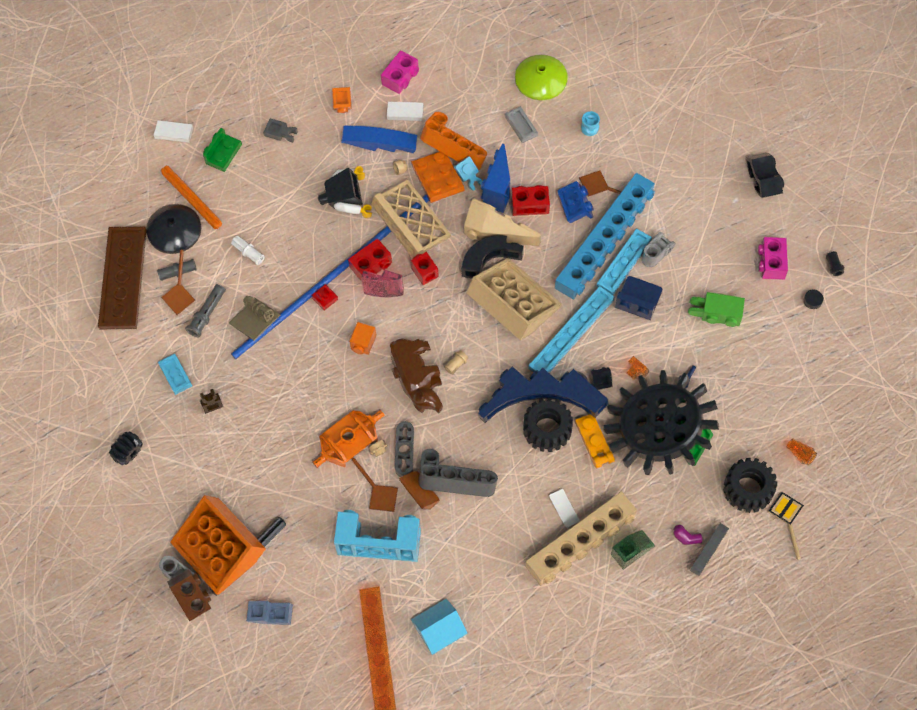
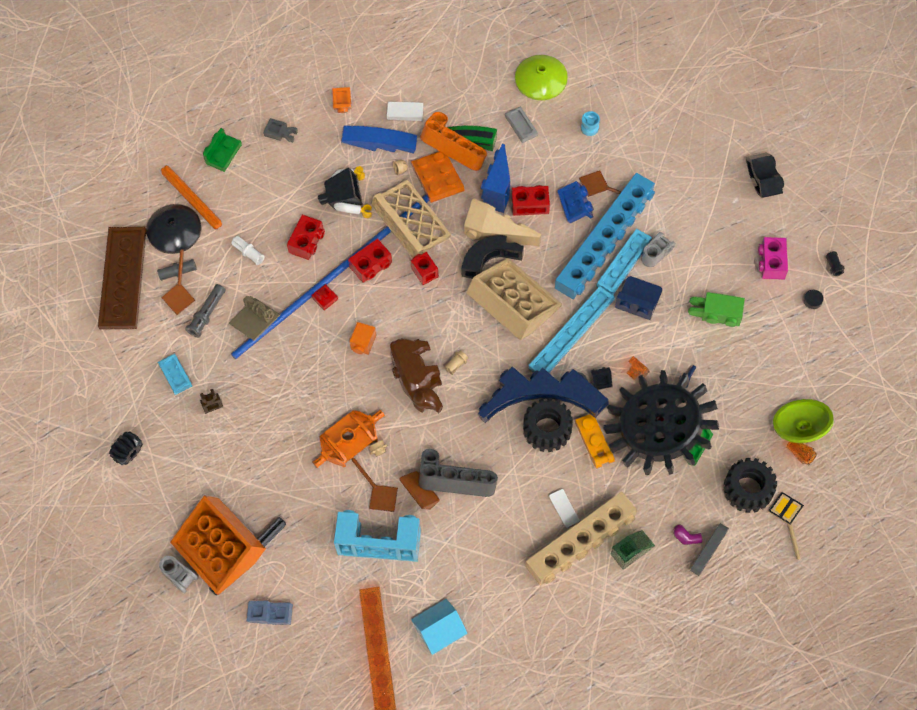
white tile [154,120,193,143] -> none
reddish brown brick [167,569,211,622] -> none
clear pink slope [361,270,404,297] -> none
dark pink brick [381,50,419,94] -> none
dark grey beam [395,421,414,477] -> none
medium azure plate [453,156,483,191] -> none
none -> red brick [287,214,325,260]
none -> green slope [447,125,497,152]
none -> lime dish [773,399,834,443]

